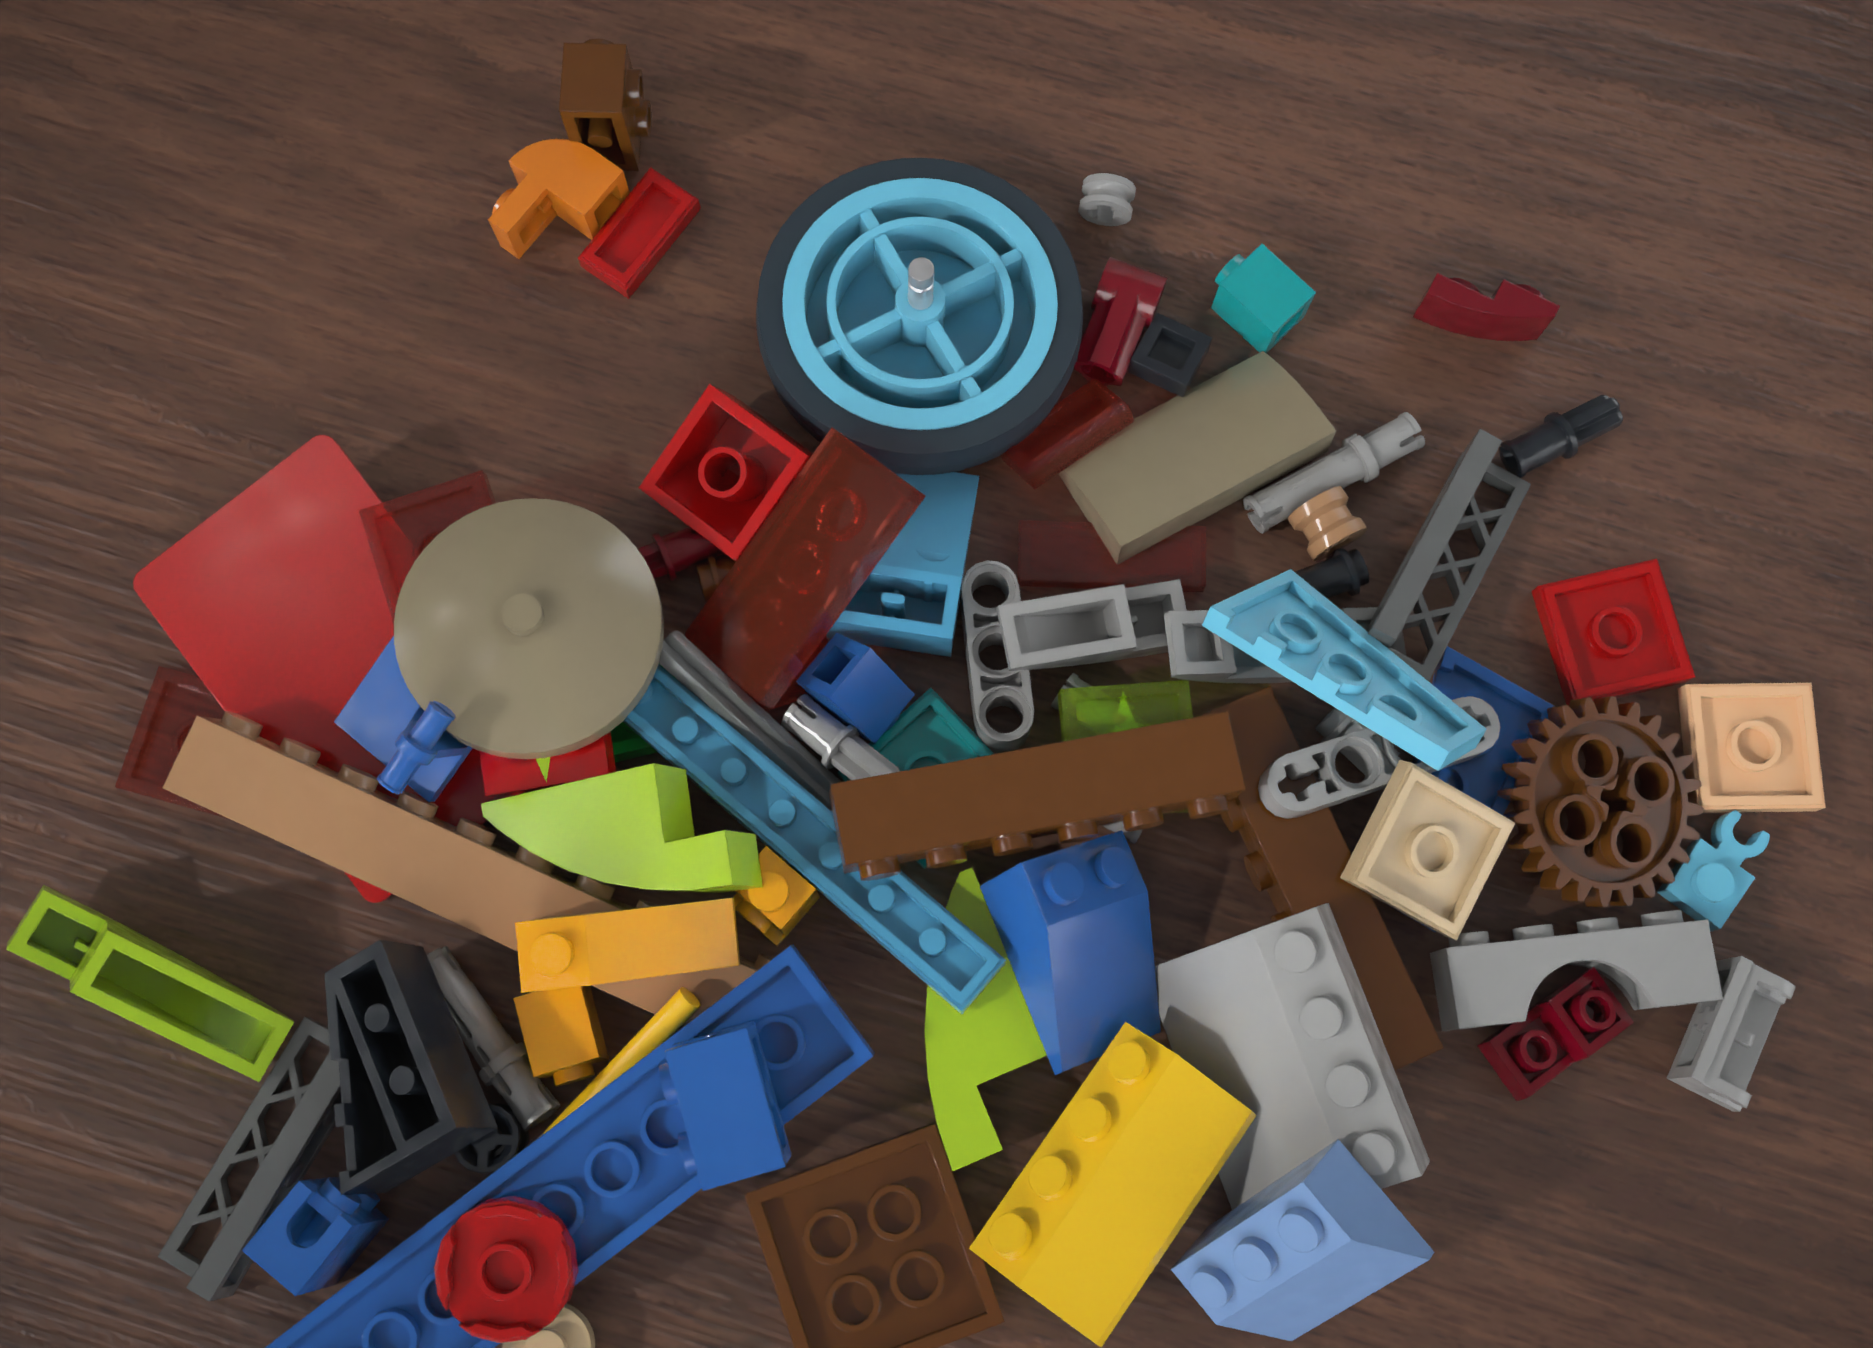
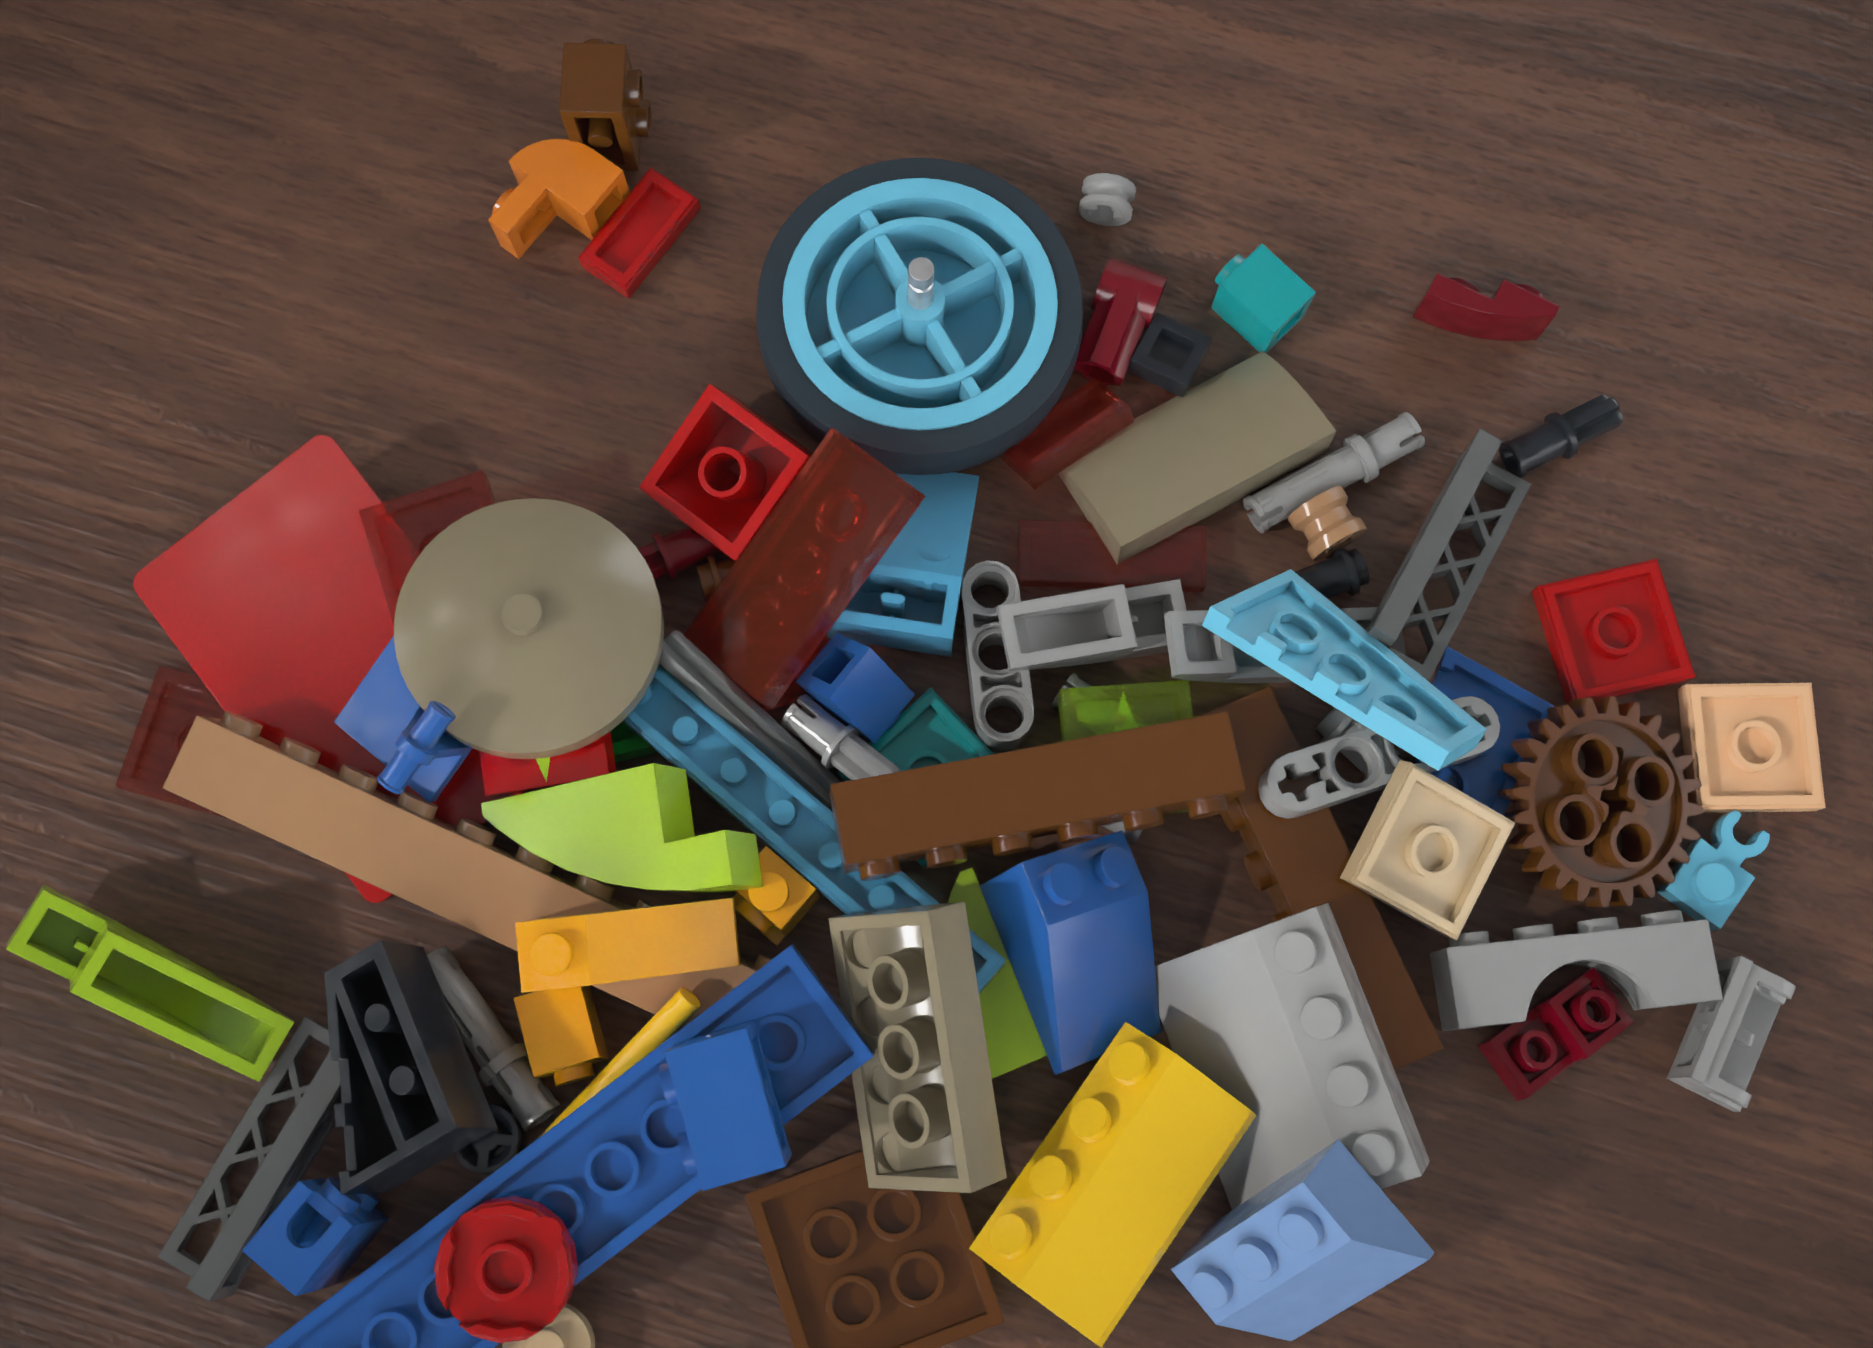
none -> dark tan slope [828,902,1007,1193]

